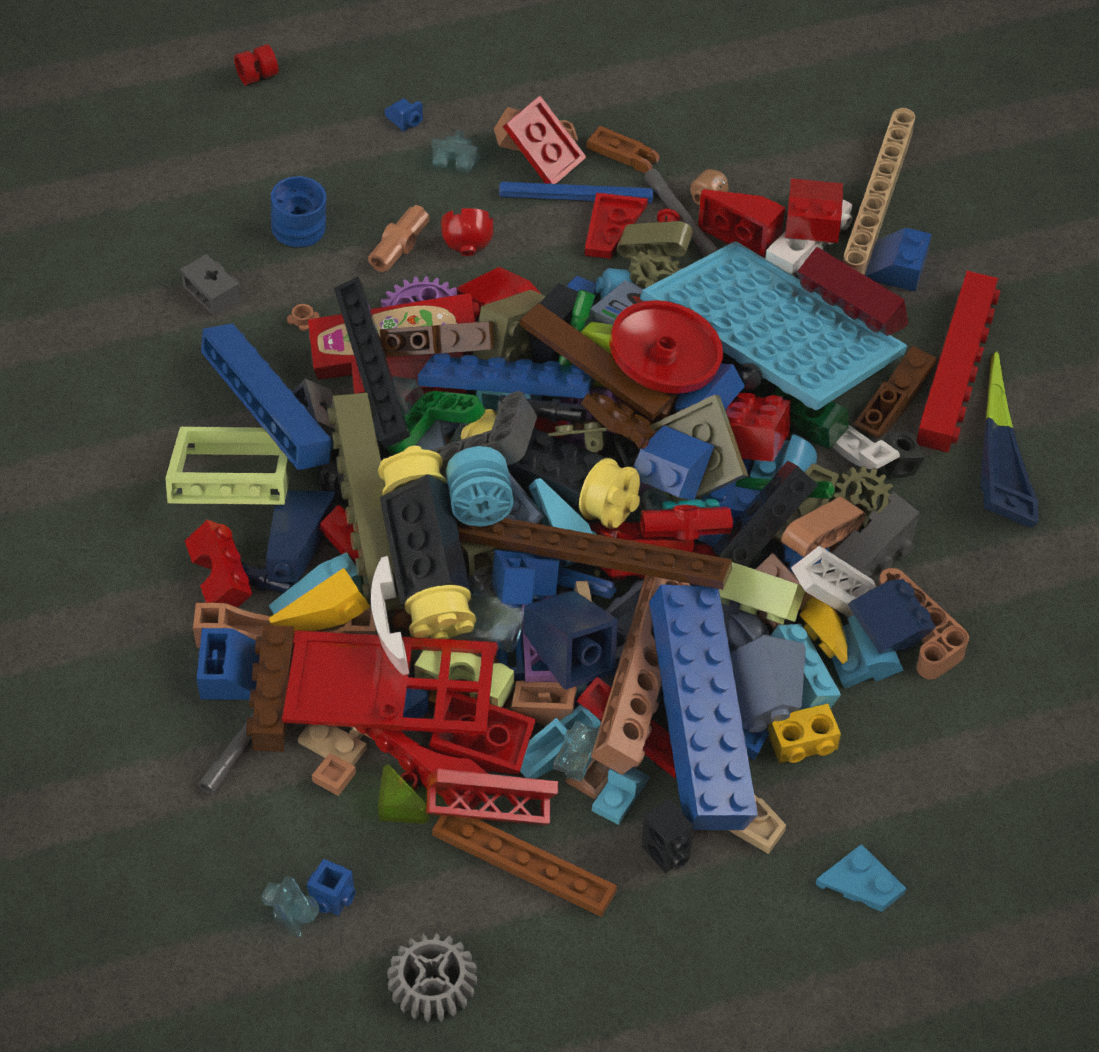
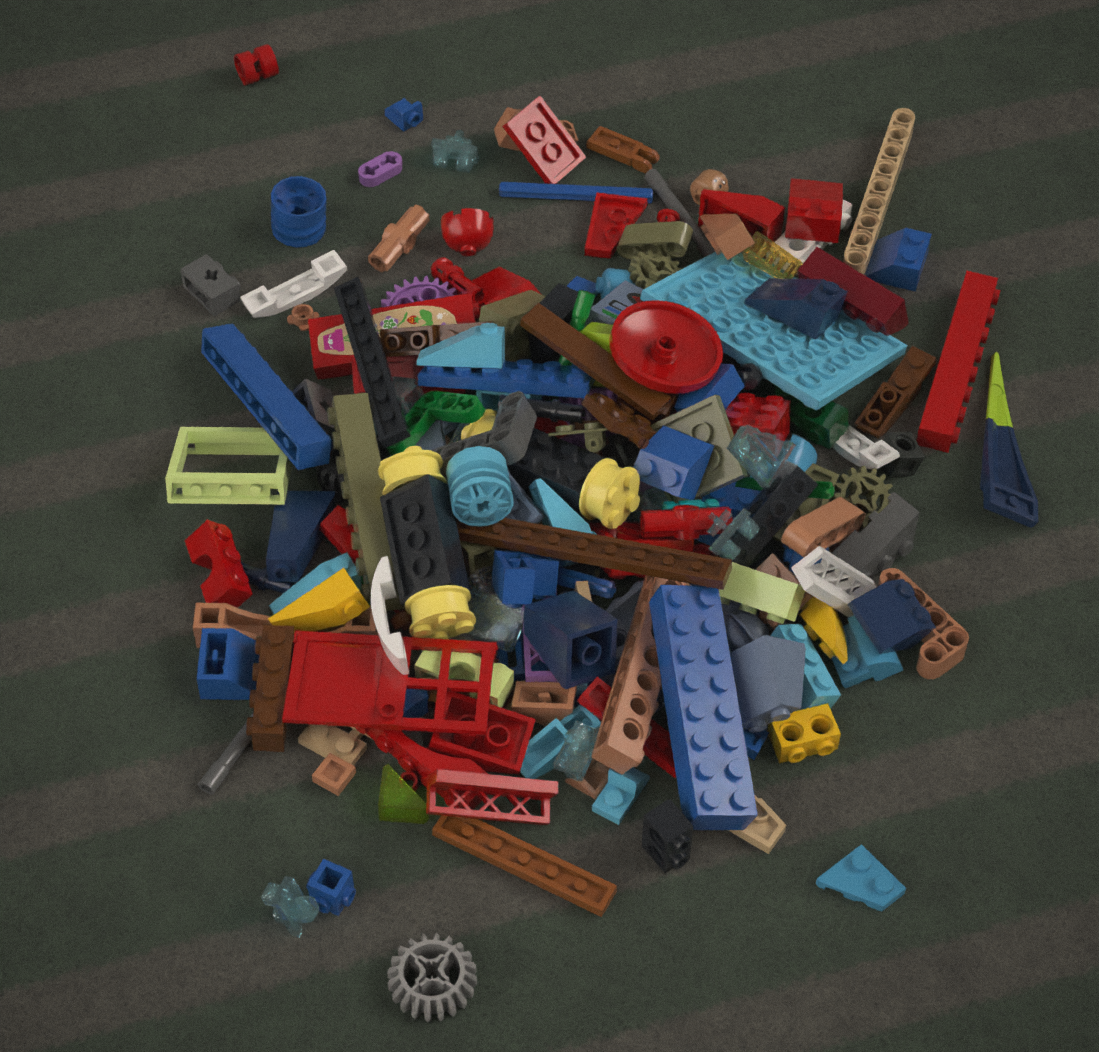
none -> white slope [240,250,347,318]
none -> medium lavender beam [358,151,402,187]
none -> medium azure slope [417,323,505,369]
none -> red pin [431,257,487,305]
none -> nougat slope [700,214,755,260]
none -> clear light blue hips [707,508,760,562]
none -> clear light blue wing [727,425,796,488]
none -> clear yellow slope [742,231,802,279]
none -> dark blue slope [744,278,848,340]

